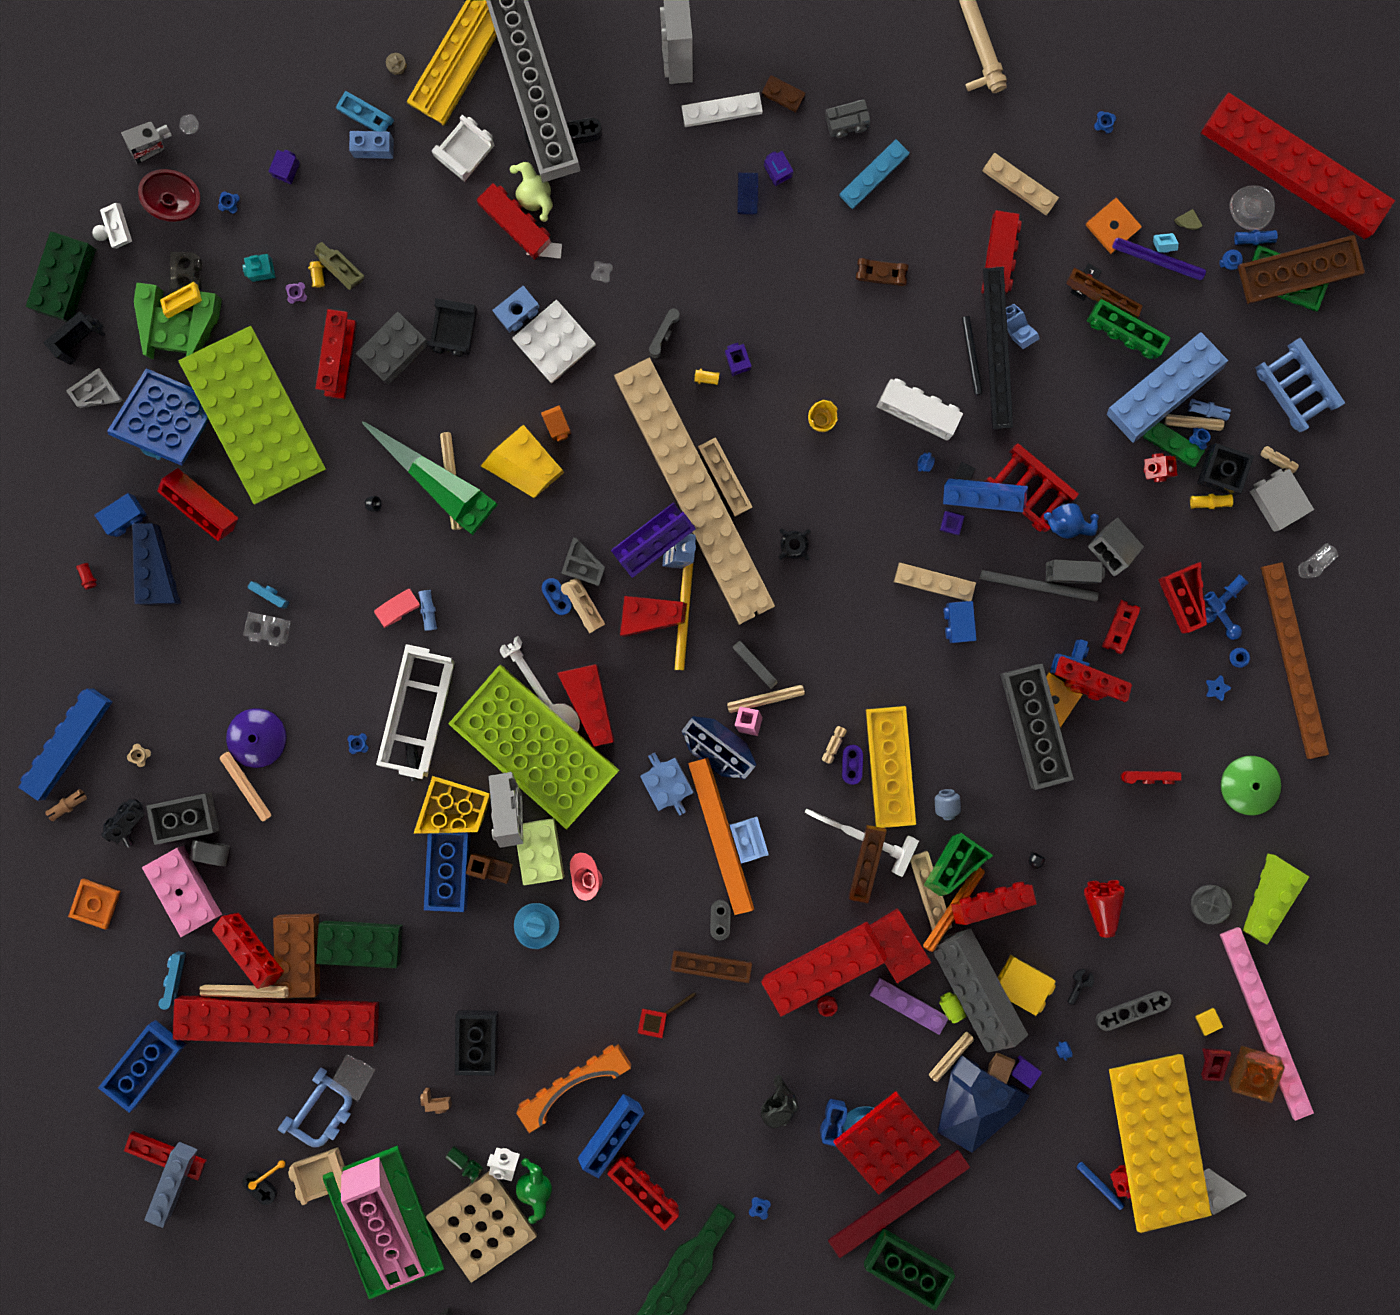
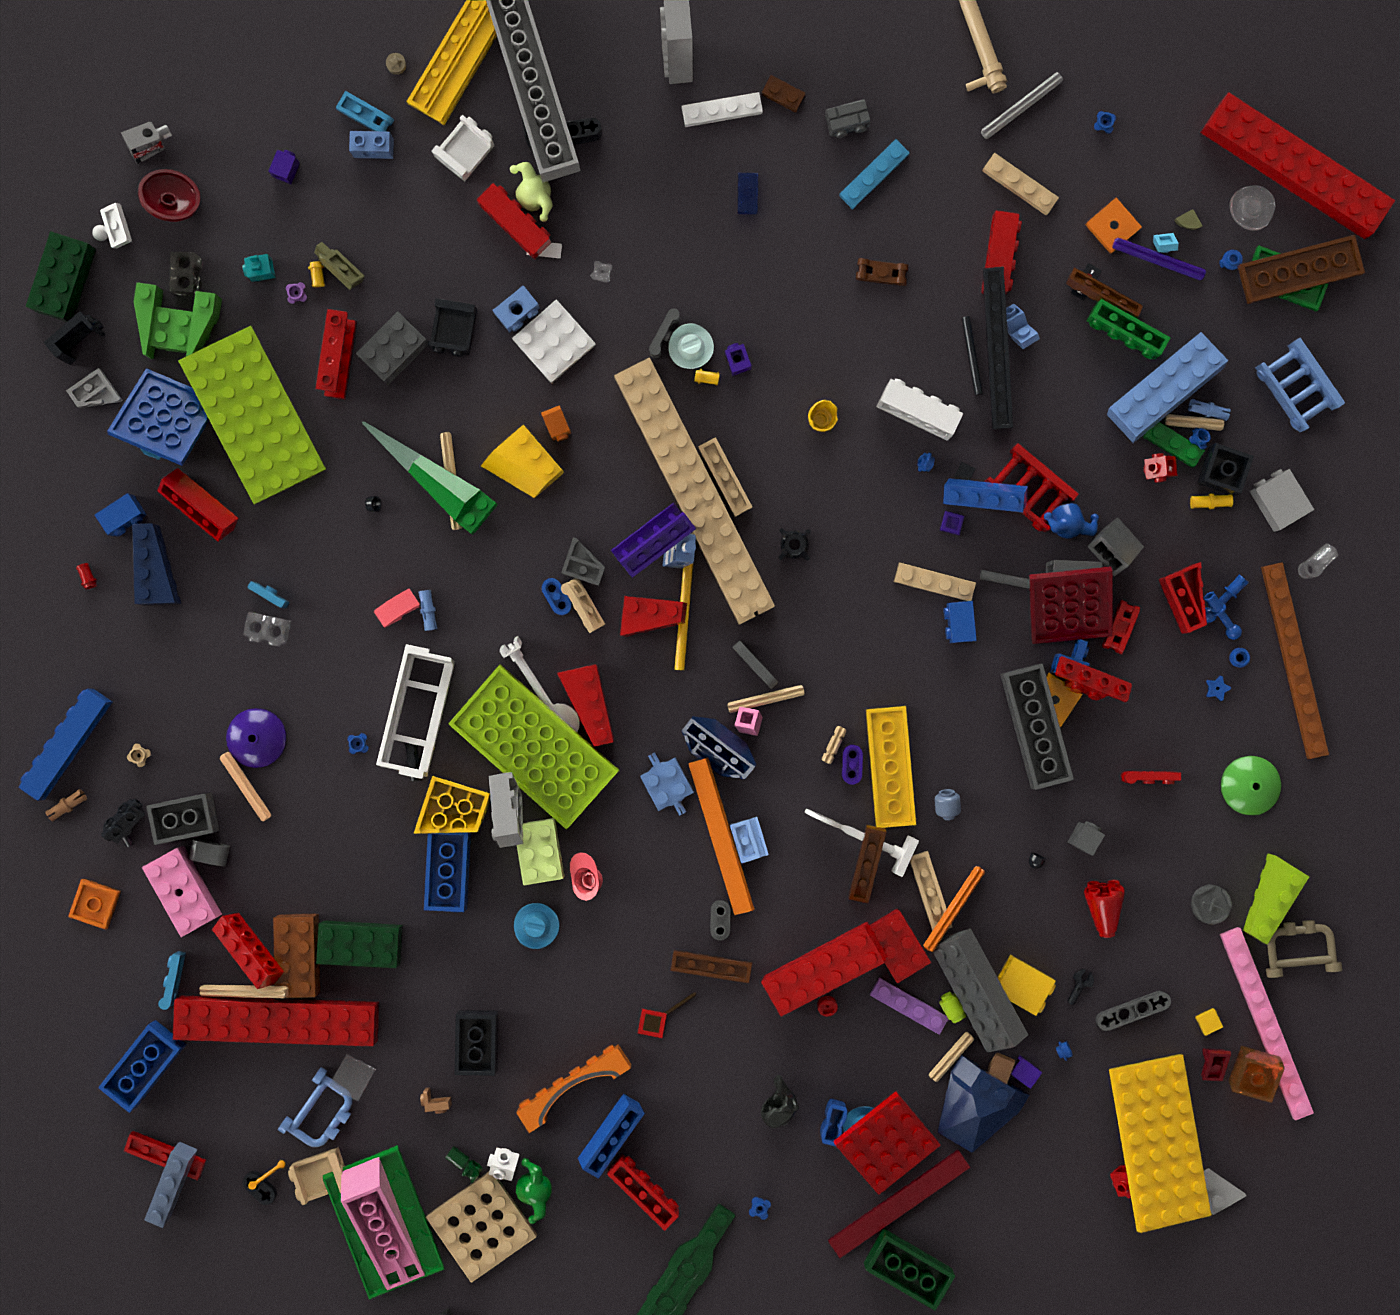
yellow tile [160,282,202,318] -> none
clear plate [179,114,199,134] -> none
blue plate [218,192,240,213] -> none
reddish brown brick [466,853,514,884] -> none
dark purple brick [764,151,794,186] -> none
green wedge [924,833,993,896] -> none
red brick [951,882,1037,925] -> none
blue bar [1077,1162,1125,1210] -> none
blue pin [1234,230,1278,246] -> none
tan axle [1260,446,1299,474] -> none
none -> light aqua hat [669,323,714,369]
none -> light grey axle [981,72,1063,139]
none -> dark red plate [1029,567,1112,644]
none -> dark grey brick [1067,821,1105,856]
none -> dark tan bar [1266,920,1343,978]

